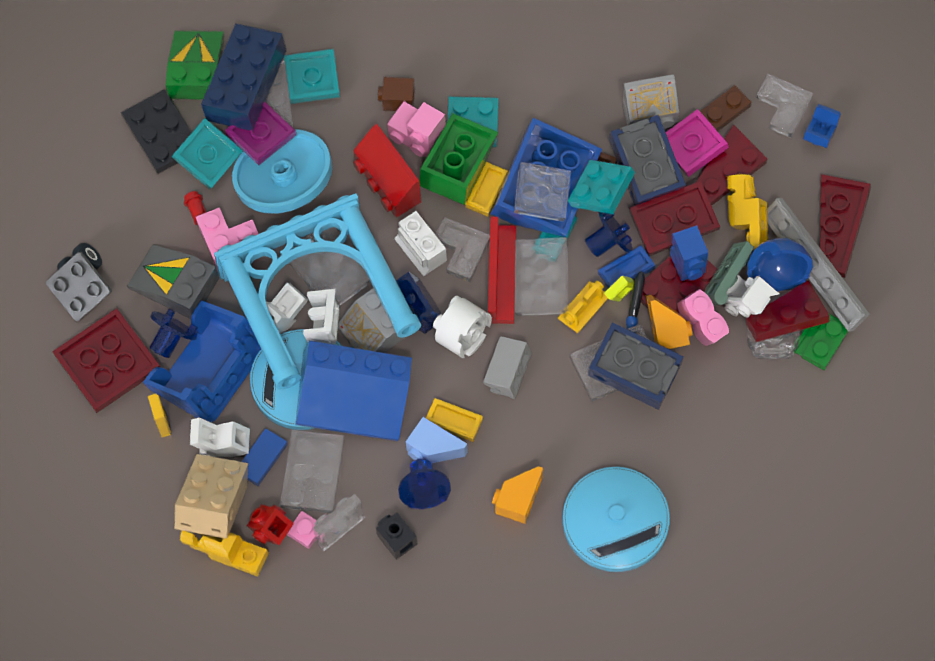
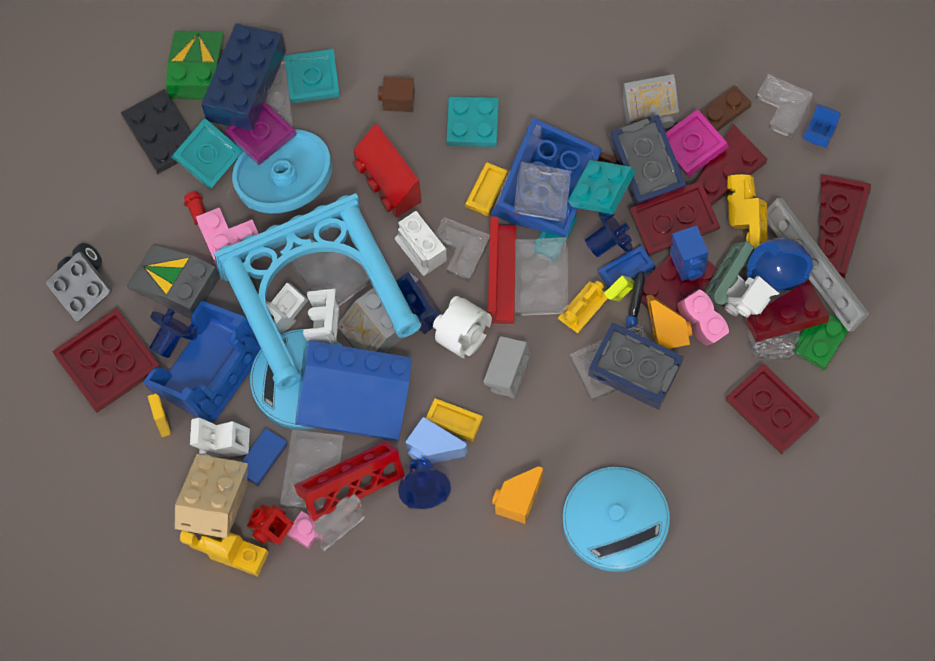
black brick [376,513,418,560] -> none
bright pink brick [387,102,446,157] -> none
green slope [419,113,498,205] -> none
none -> red fence [294,441,405,522]
none -> dark red plate [726,363,820,454]

